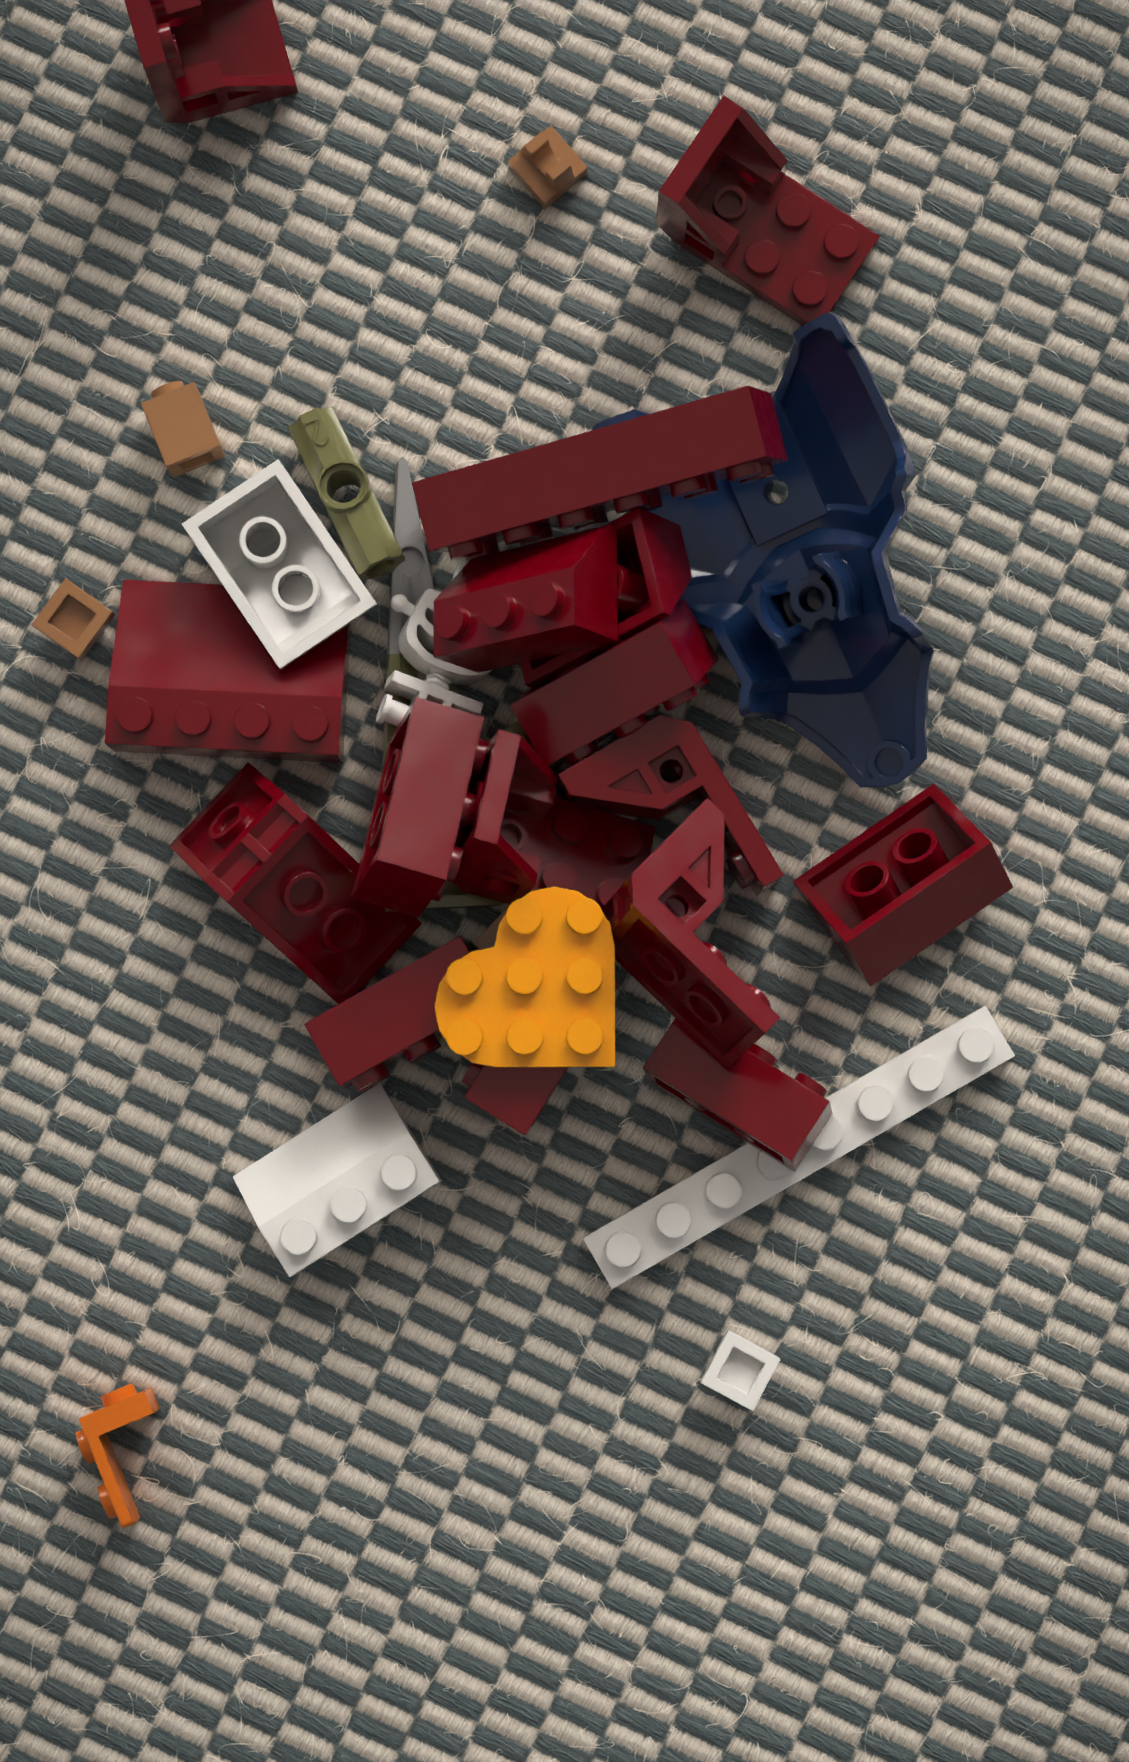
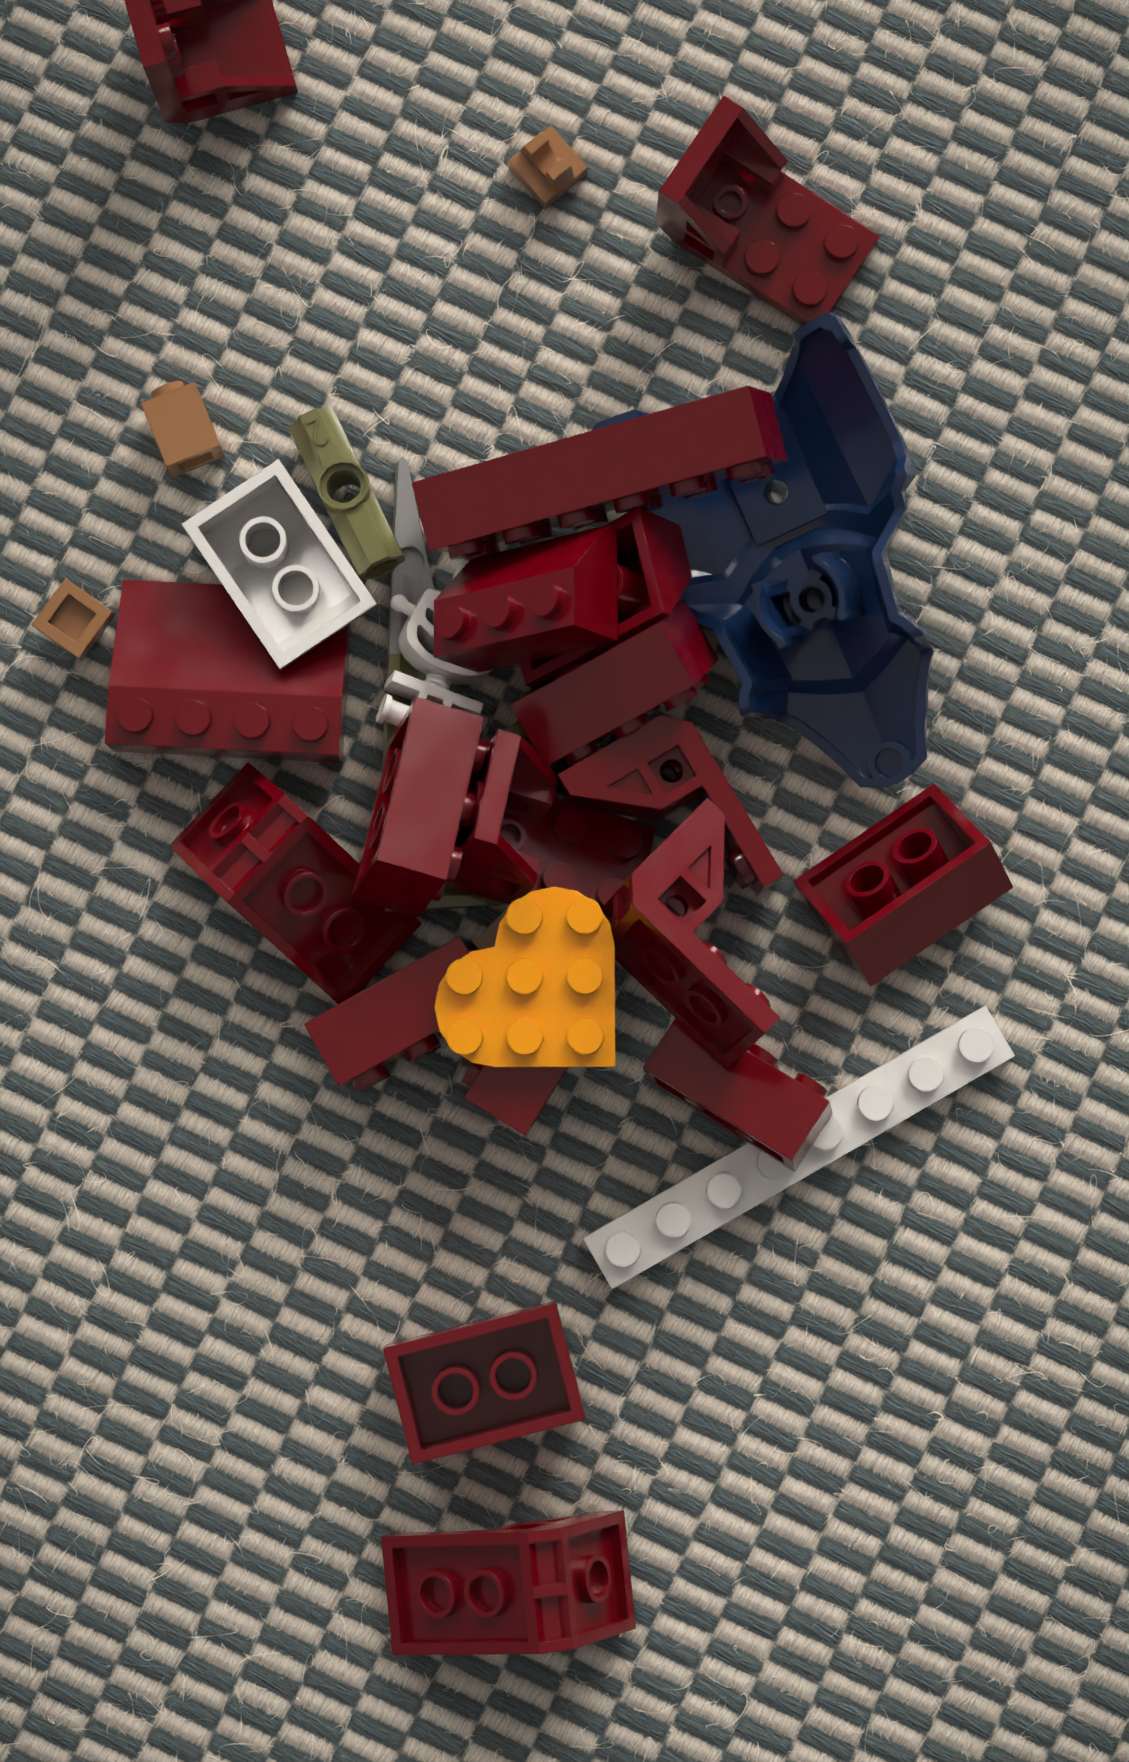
orange bracket [76,1383,160,1529] -> none
white slope [233,1083,442,1277] -> none
white tile [700,1330,781,1411] -> none
none -> dark red bracket [381,1510,636,1655]
none -> dark red brick [383,1300,586,1465]

